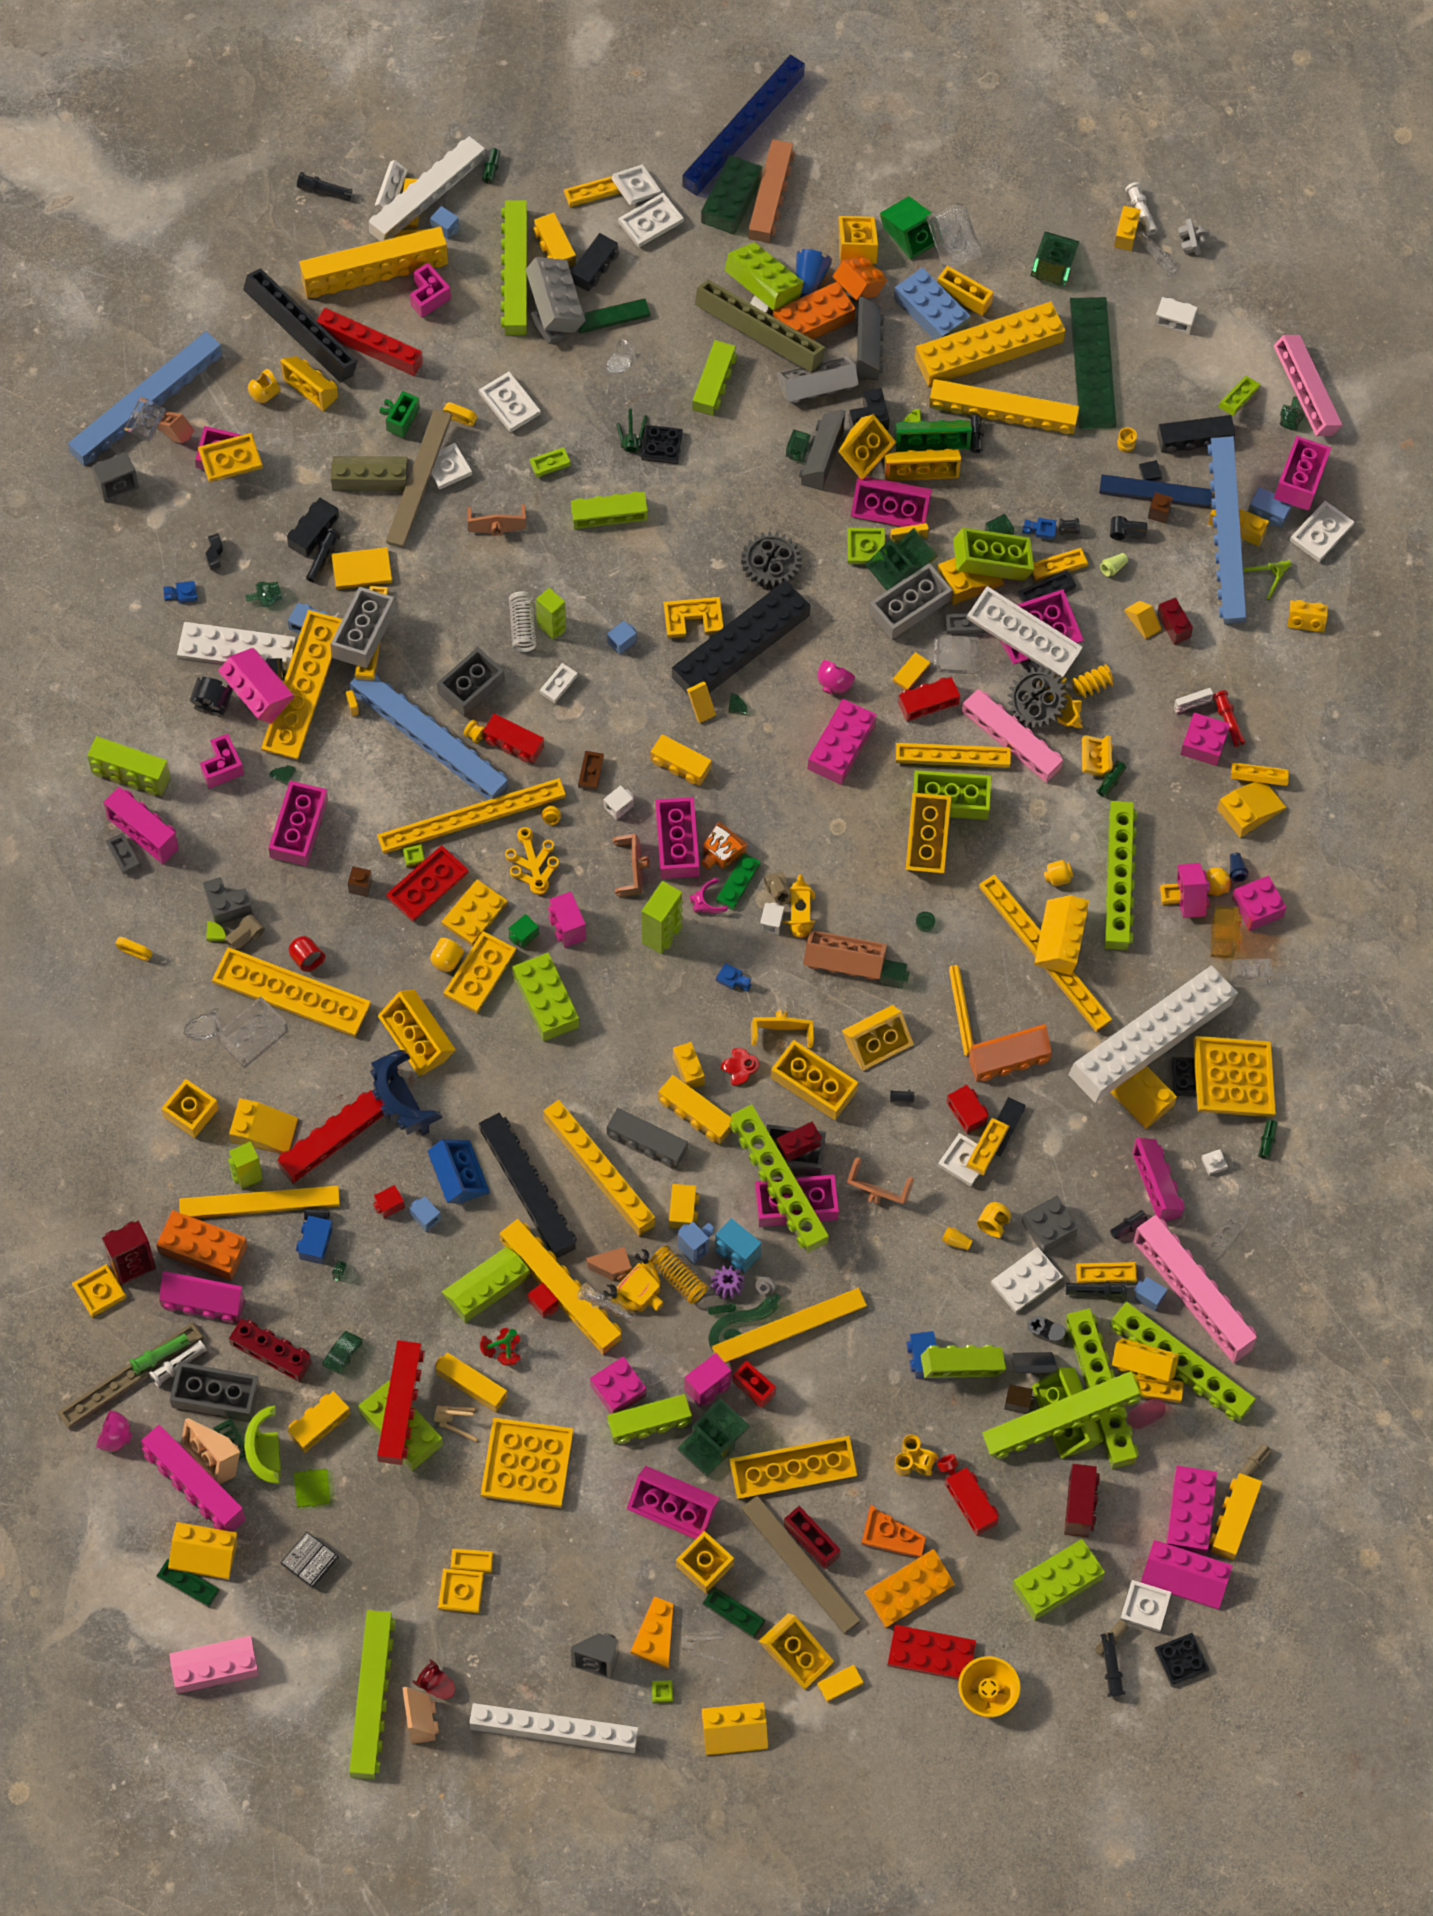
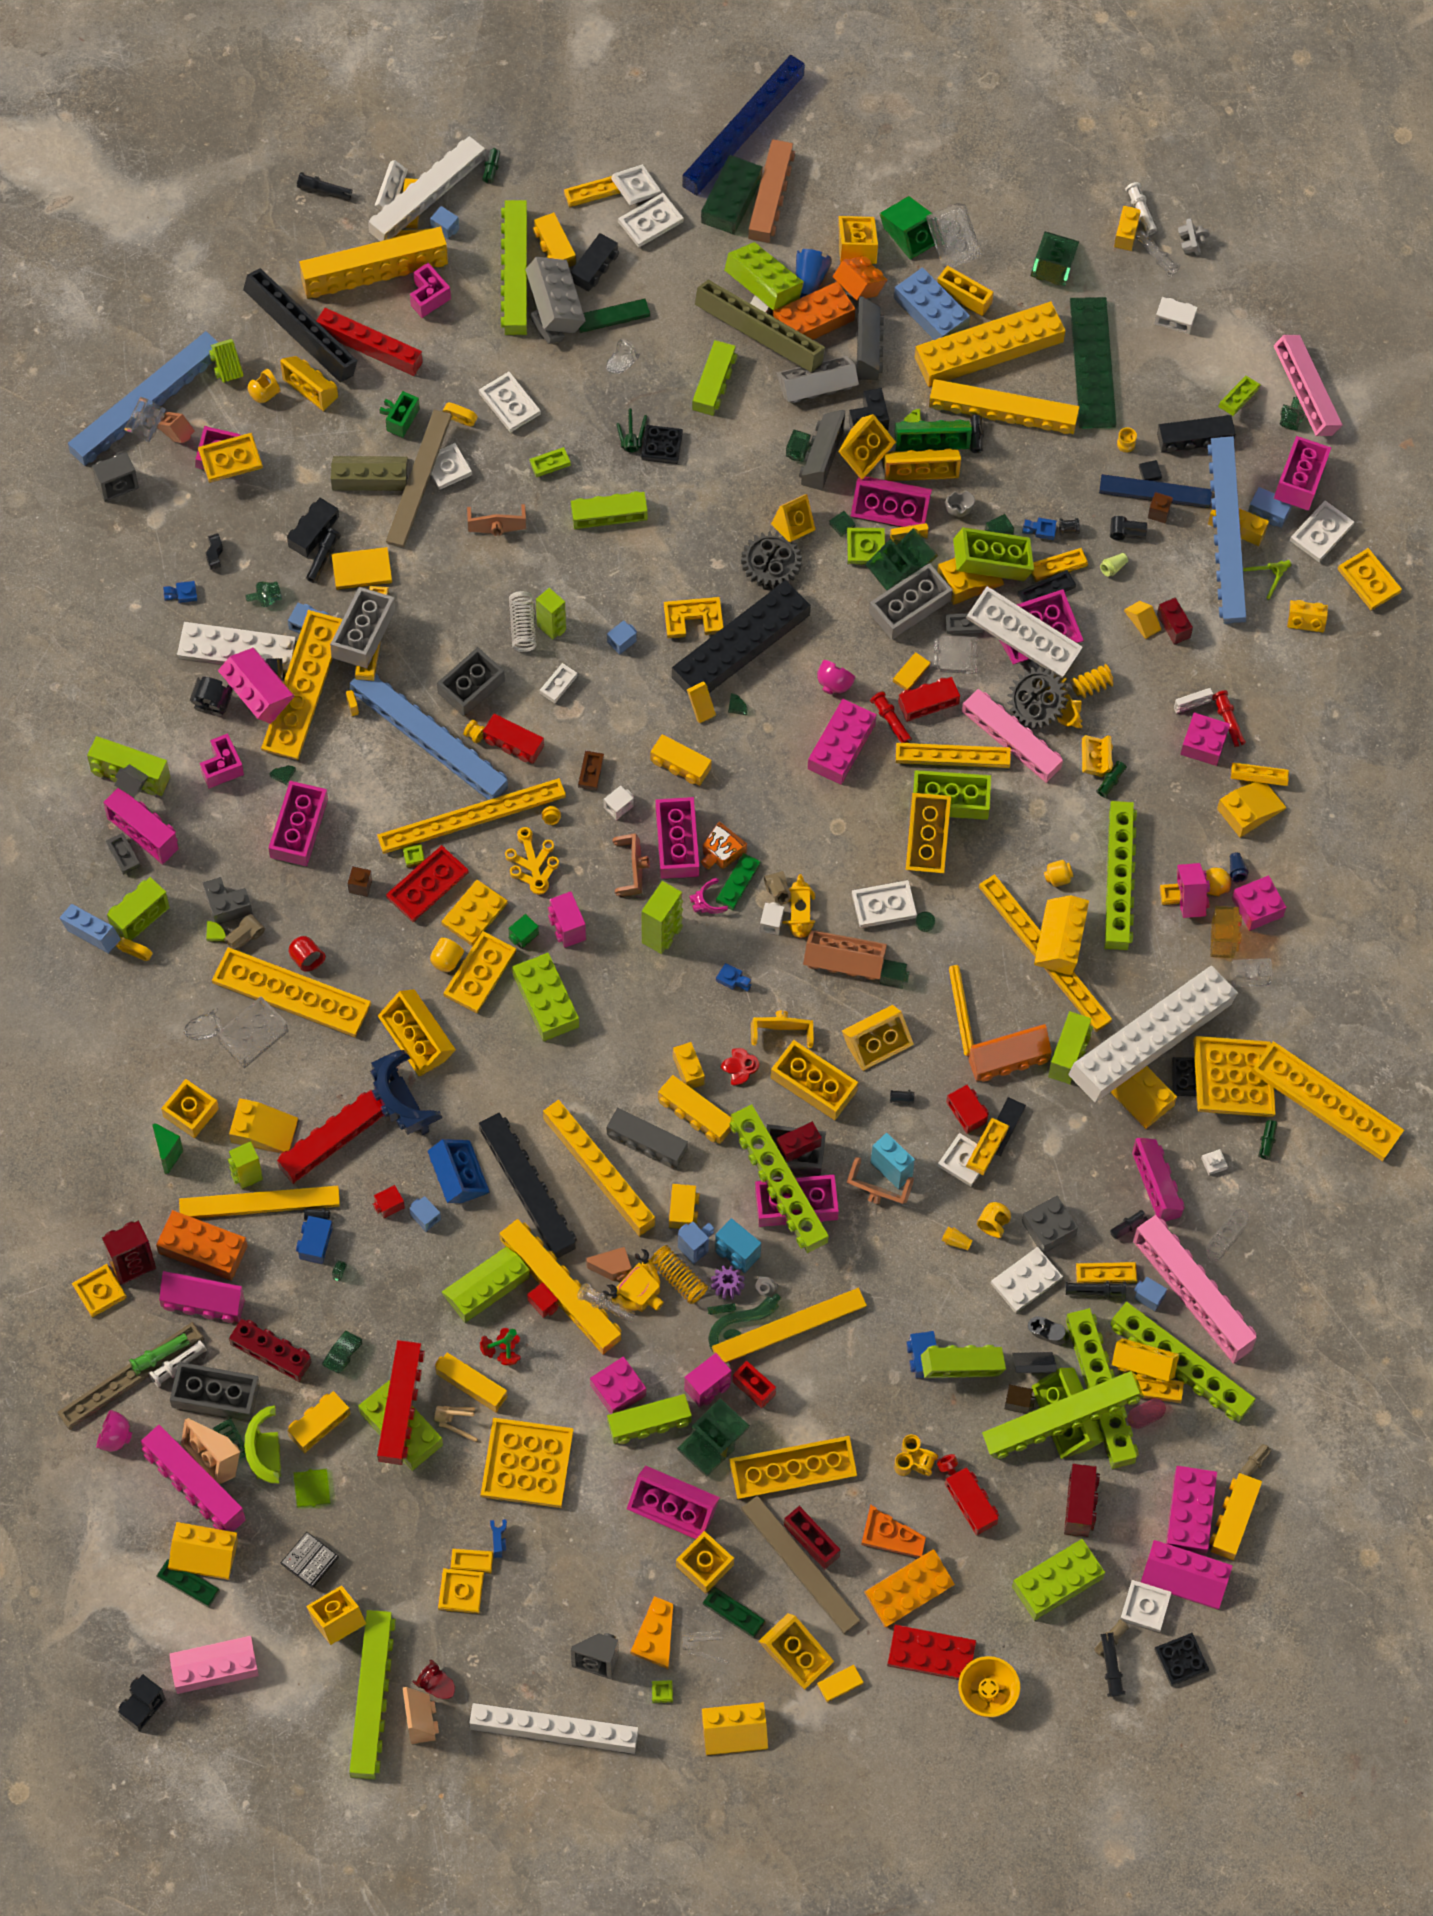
none -> medium blue brick [60,904,121,954]
none -> lime brick [107,877,170,941]
none -> dark grey brick [114,764,149,798]
none -> black brick [118,1674,166,1732]
none -> green slope [152,1123,183,1174]
none -> lime brick [209,339,244,382]
none -> yellow brick [306,1585,366,1645]
none -> blue plate [490,1519,507,1558]
none -> yellow slope [771,494,816,542]
none -> clear green tile [829,511,856,537]
none -> white plate [851,880,917,928]
none -> red pin [870,691,912,743]
none -> medium azure brick [871,1133,915,1189]
none -> light grey hair [945,490,975,517]
none -> lime brick [1048,1011,1093,1085]
none -> yellow plate [1251,1041,1404,1161]
none -> yellow plate [1337,548,1402,611]

